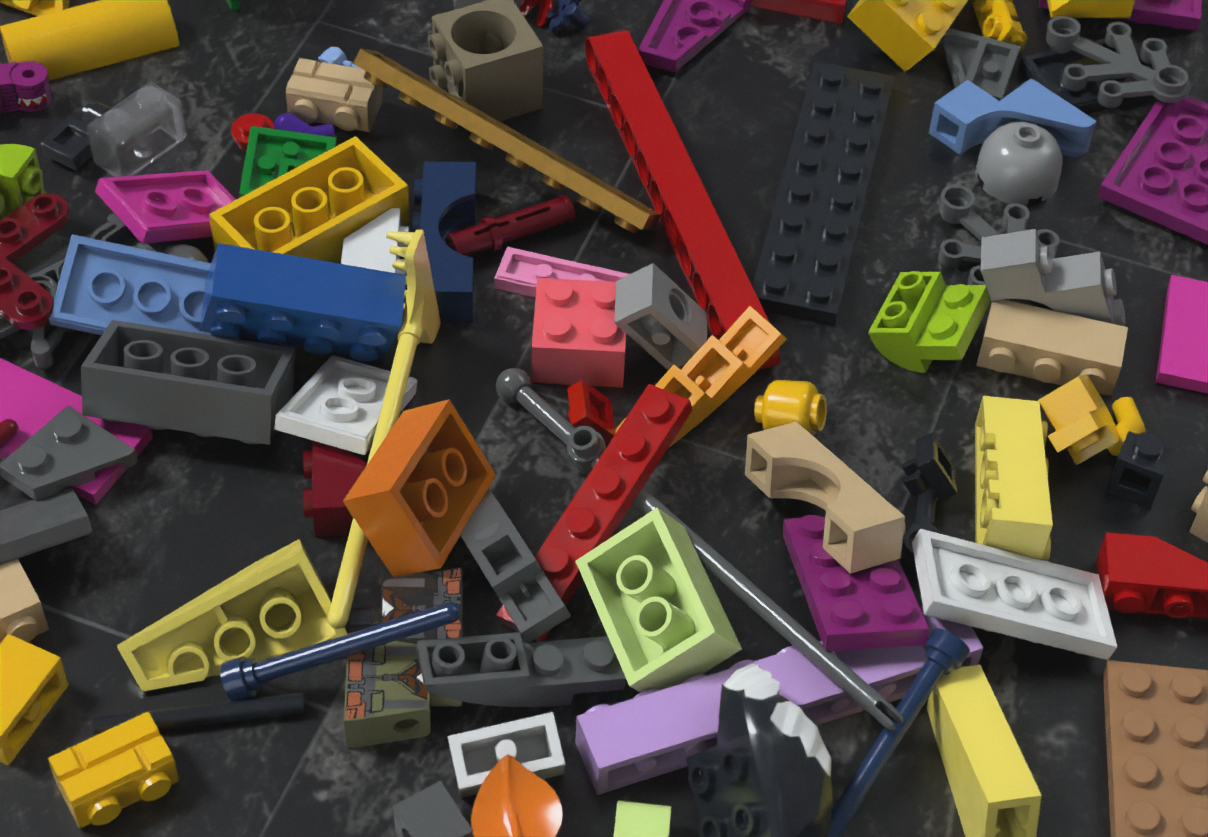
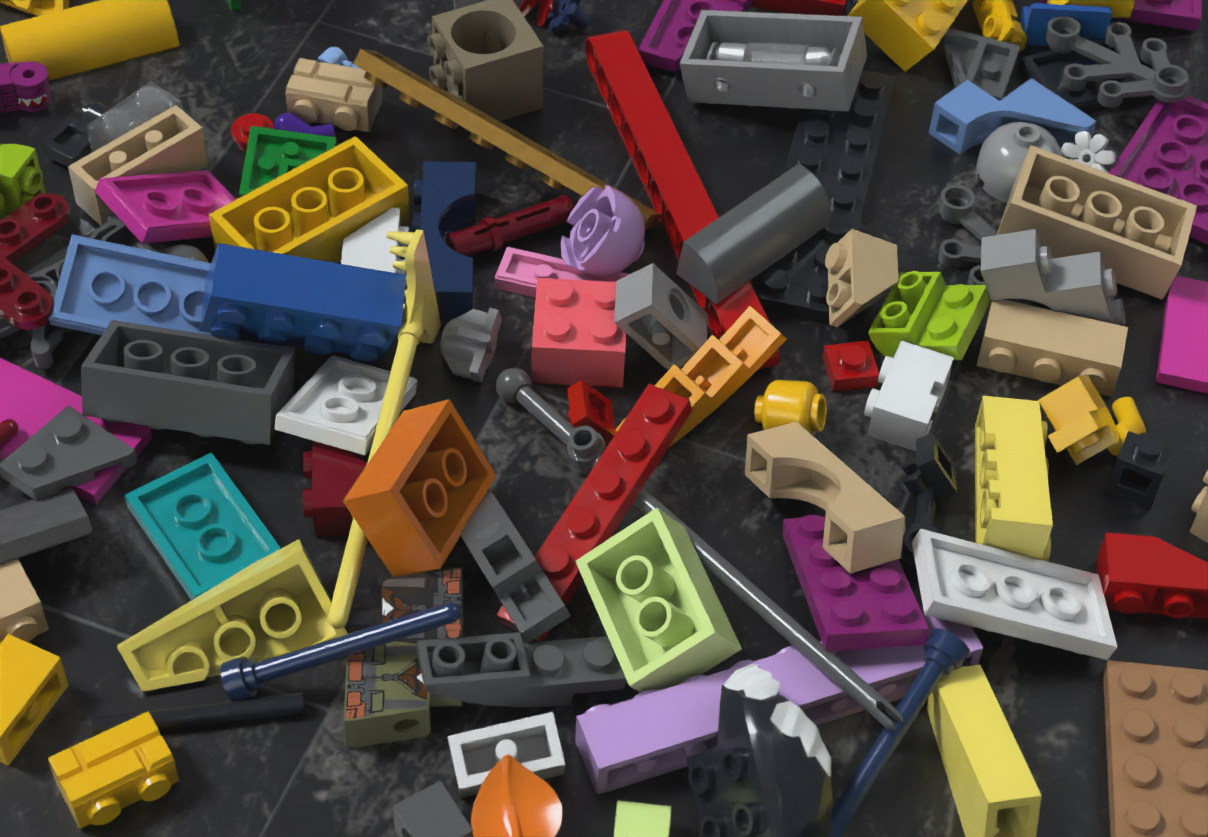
none -> tan brick [68,105,208,226]
none -> teal plate [125,452,281,600]
none -> light grey piece [440,308,502,383]
none -> lavender cylinder [561,185,645,277]
none -> dark grey brick [676,163,831,304]
none -> light grey piece [680,10,867,111]
none -> red plate [823,341,879,392]
none -> tan slope [825,229,899,327]
none -> white brick [864,341,954,451]
none -> tan brick [997,145,1197,300]
none -> blue panel [1020,3,1112,46]
none -> white plant [1061,131,1116,173]

